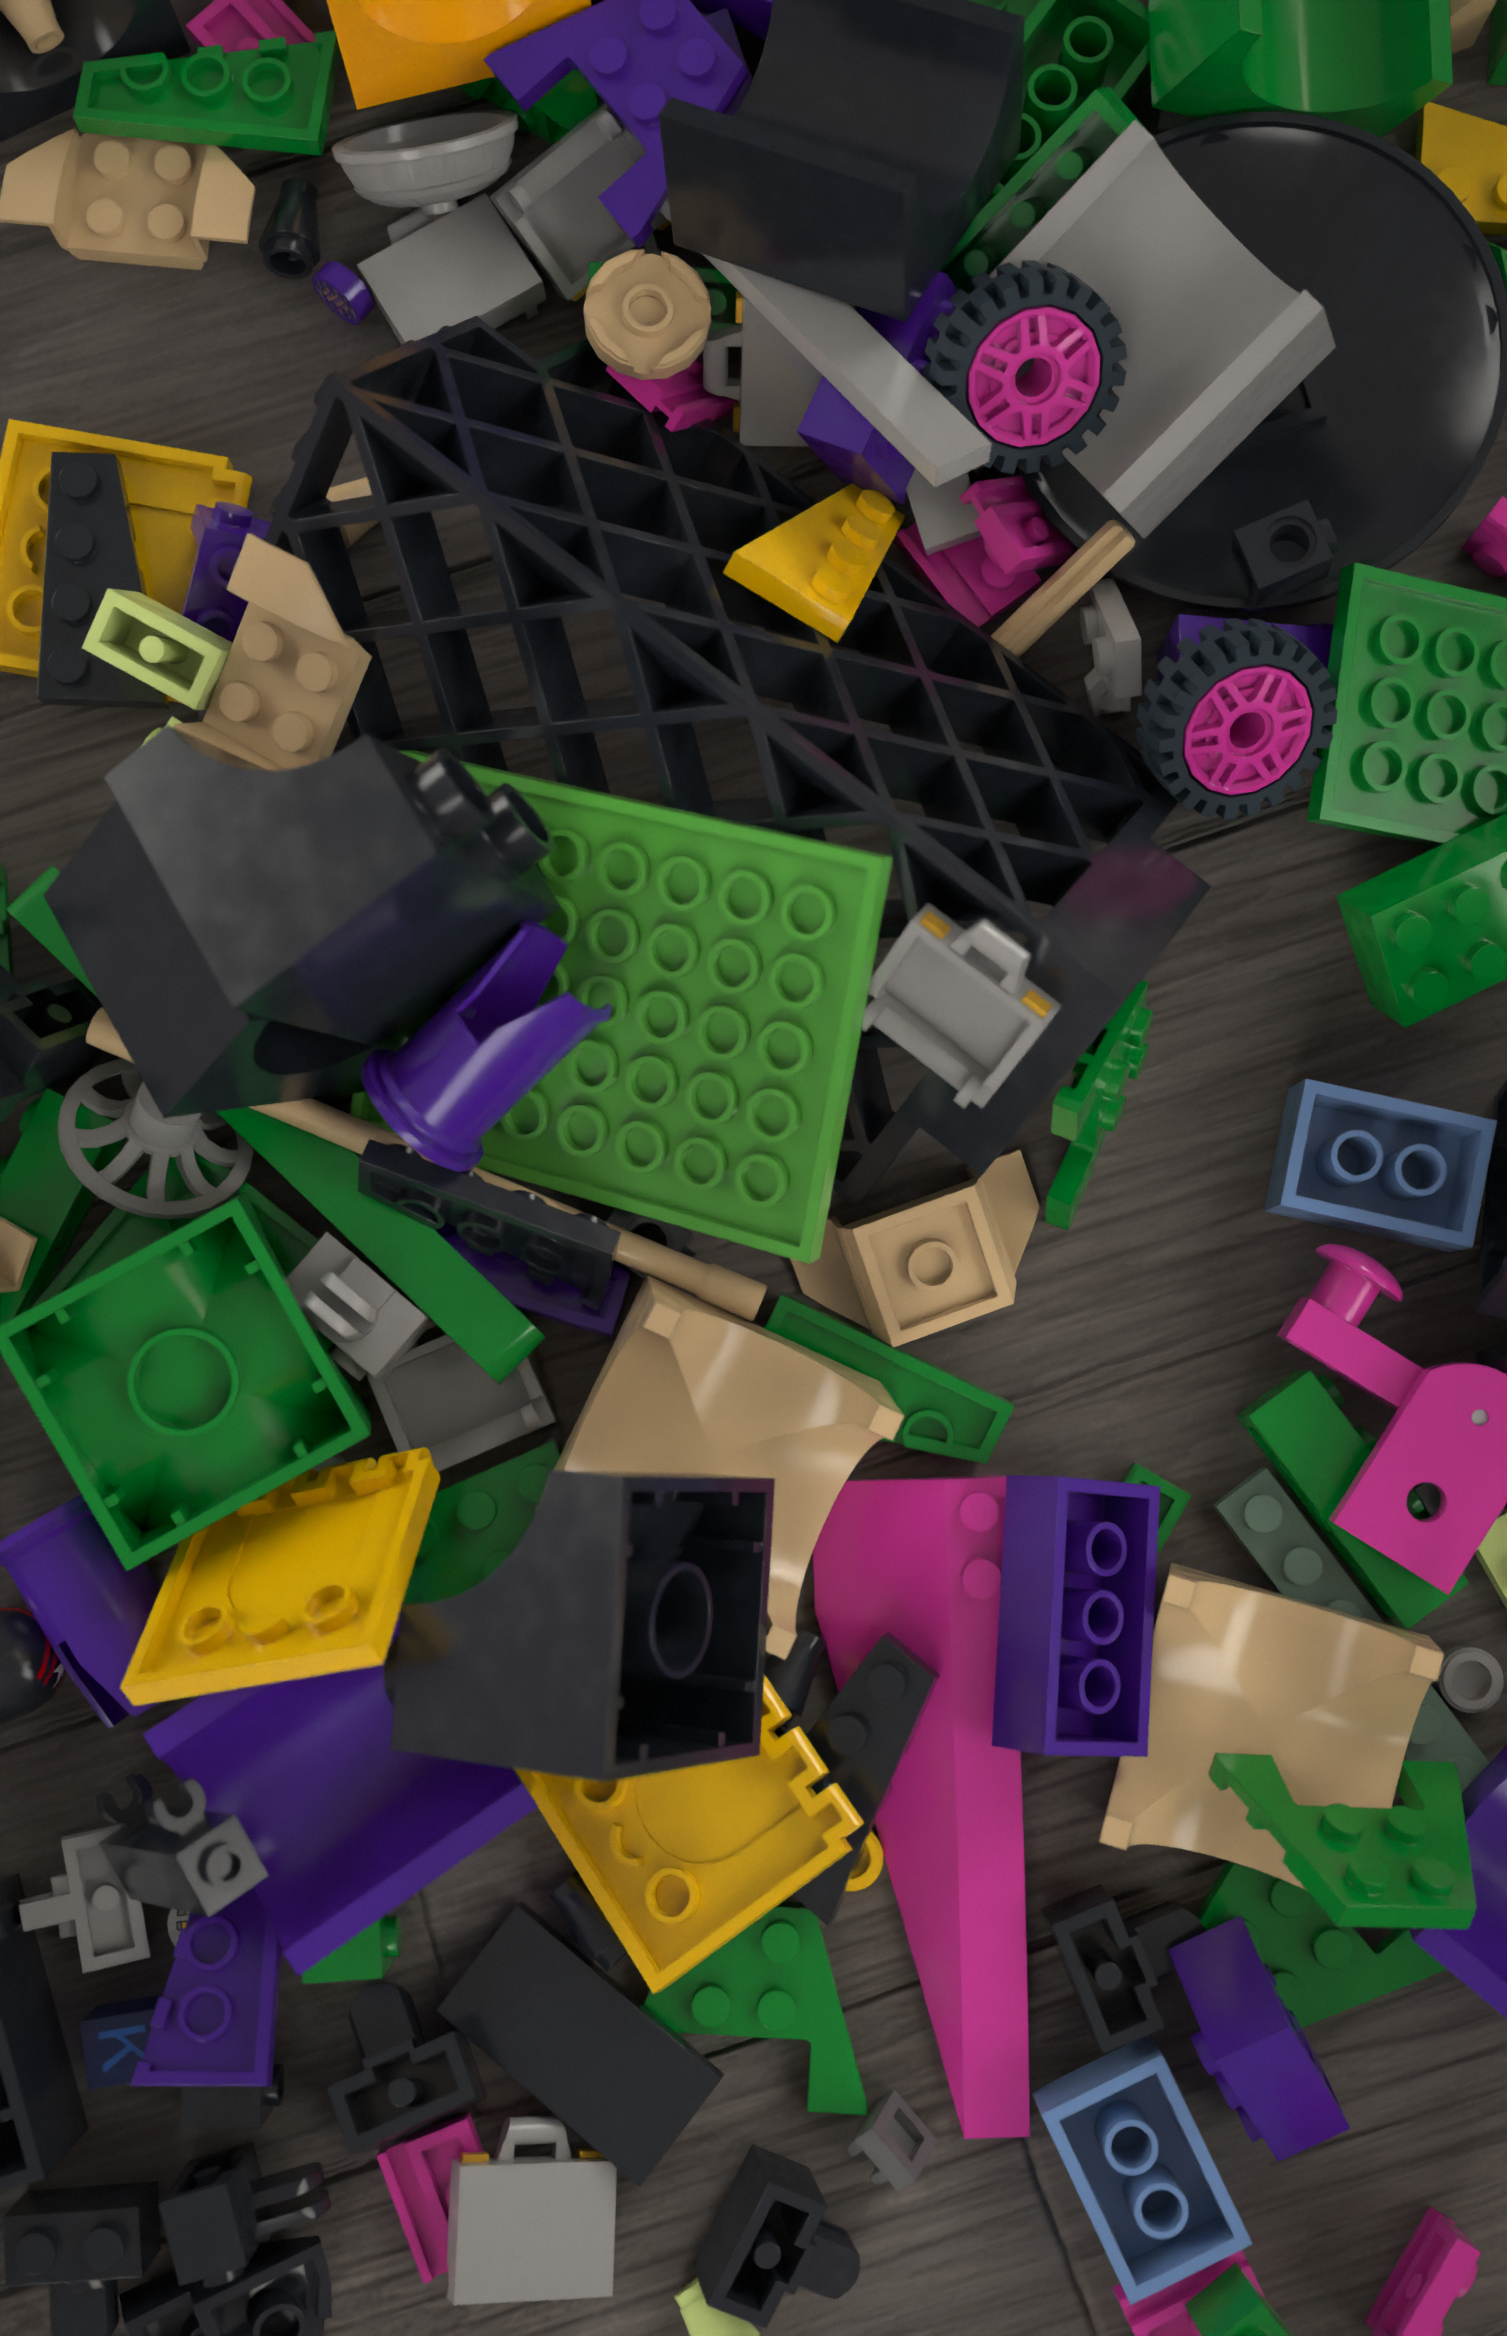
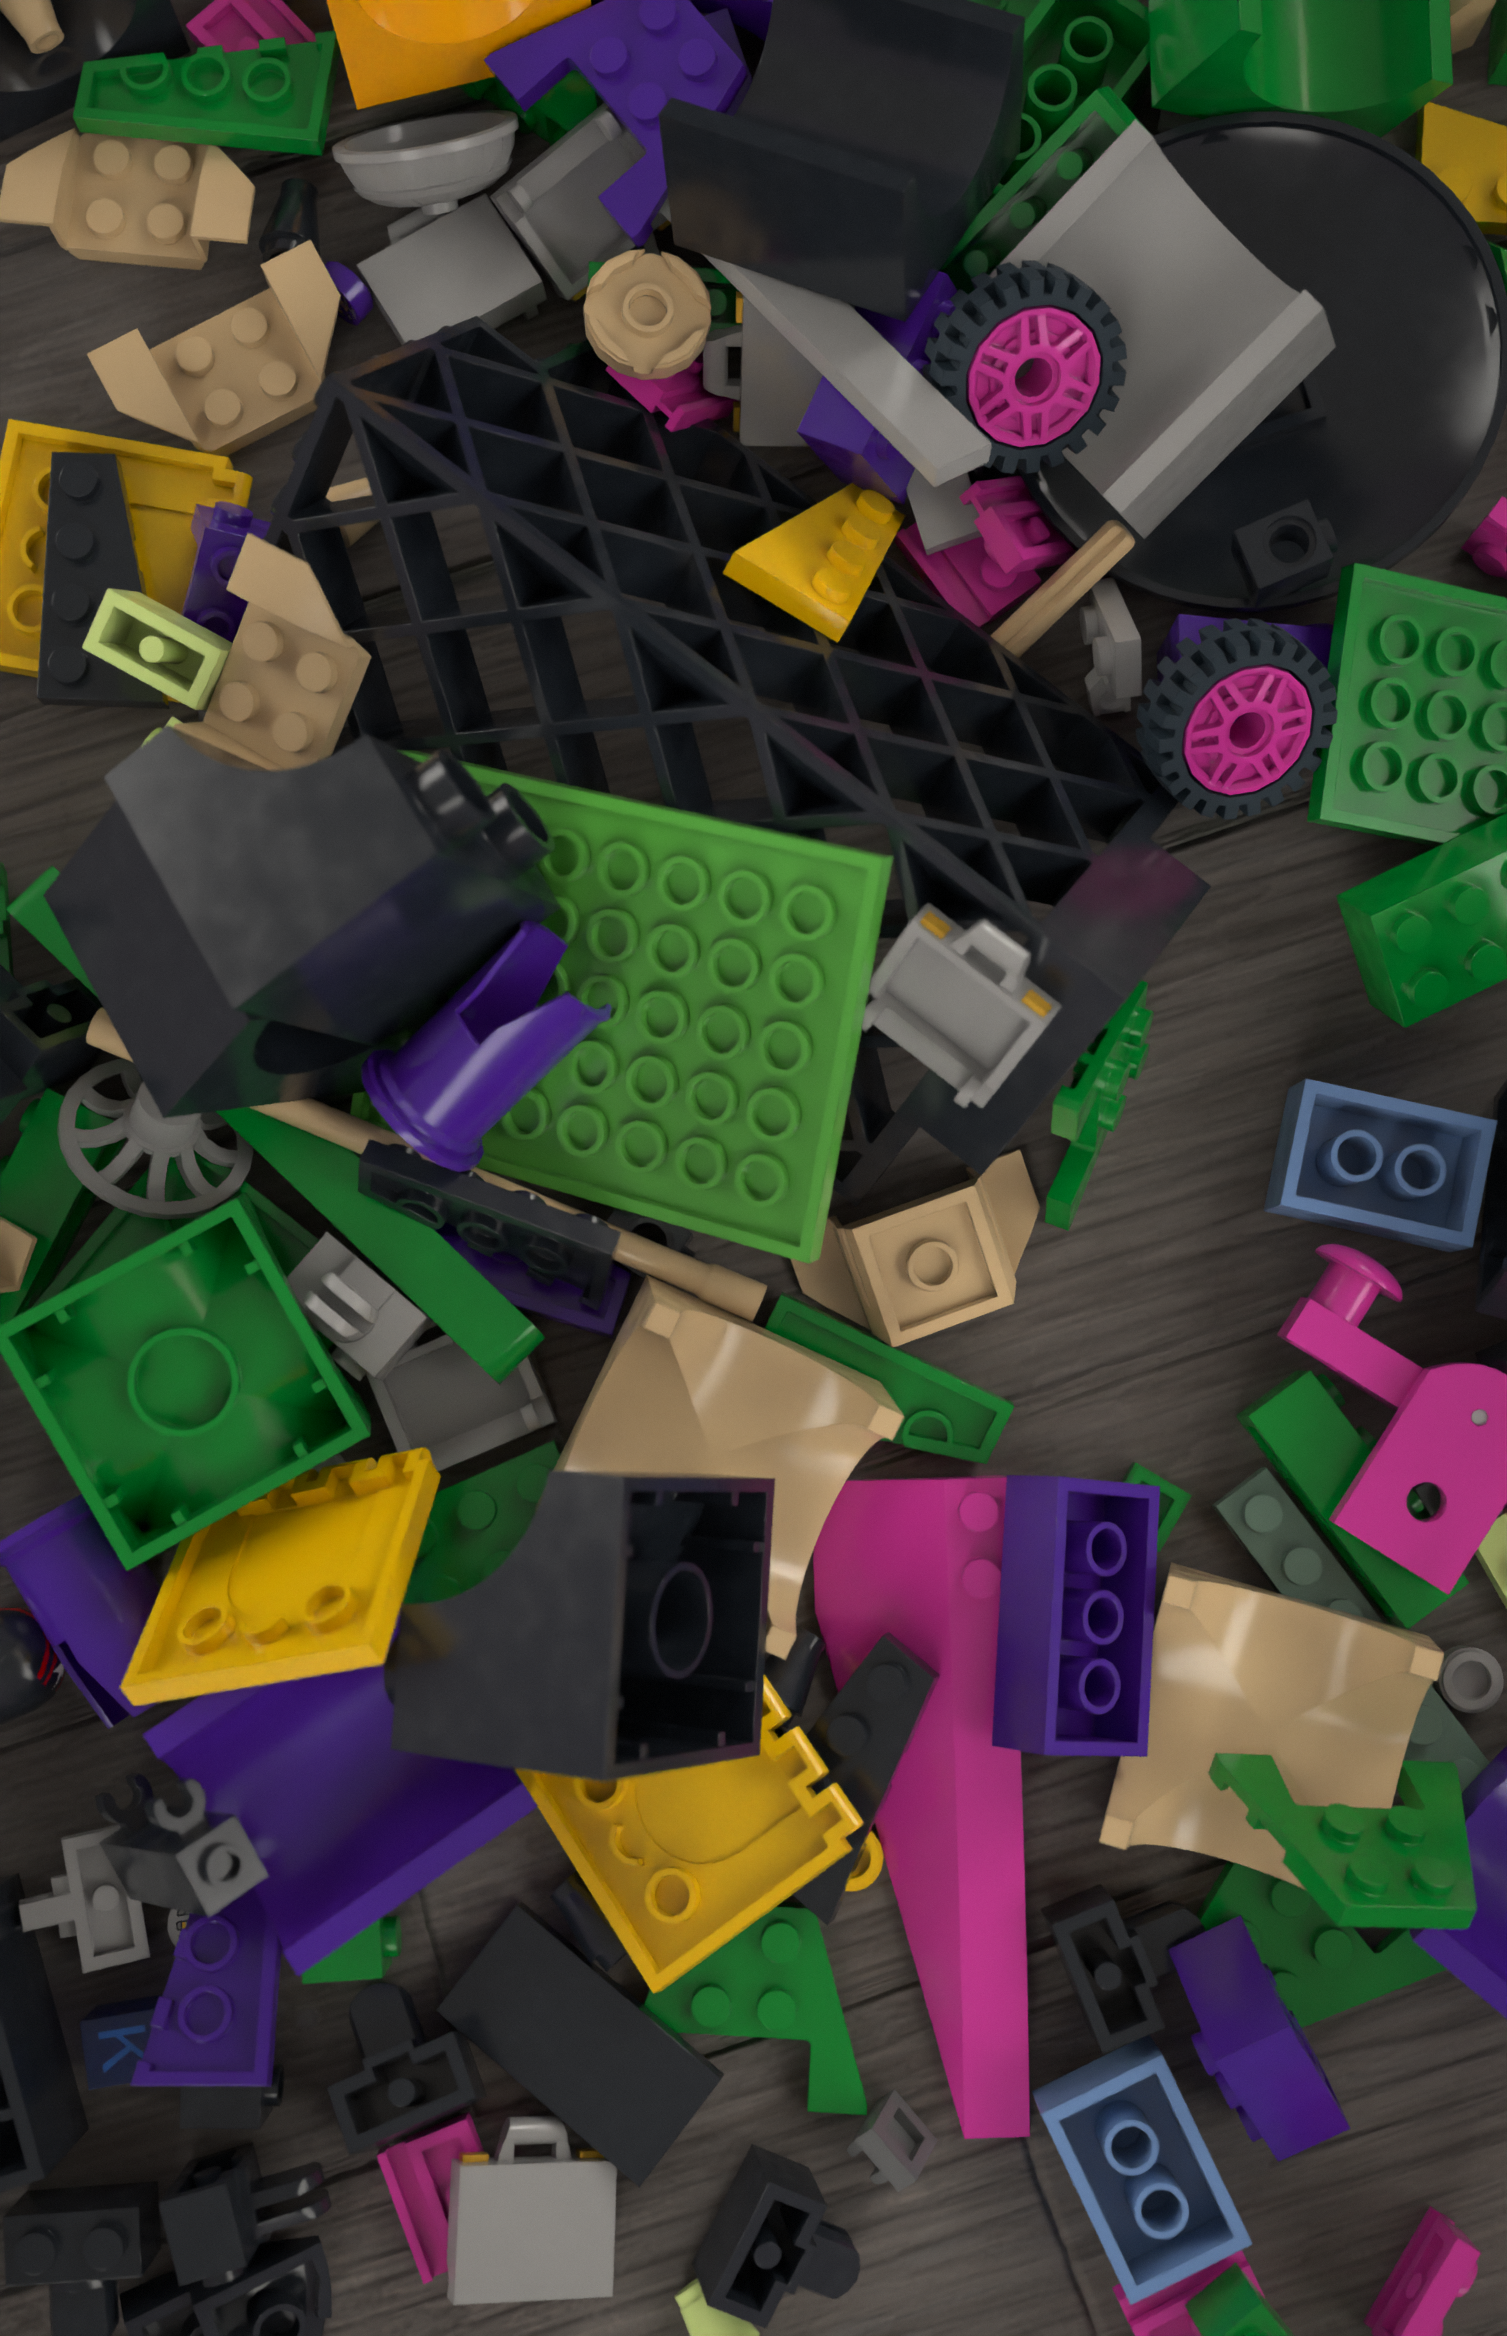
none -> tan piece [87,240,340,457]

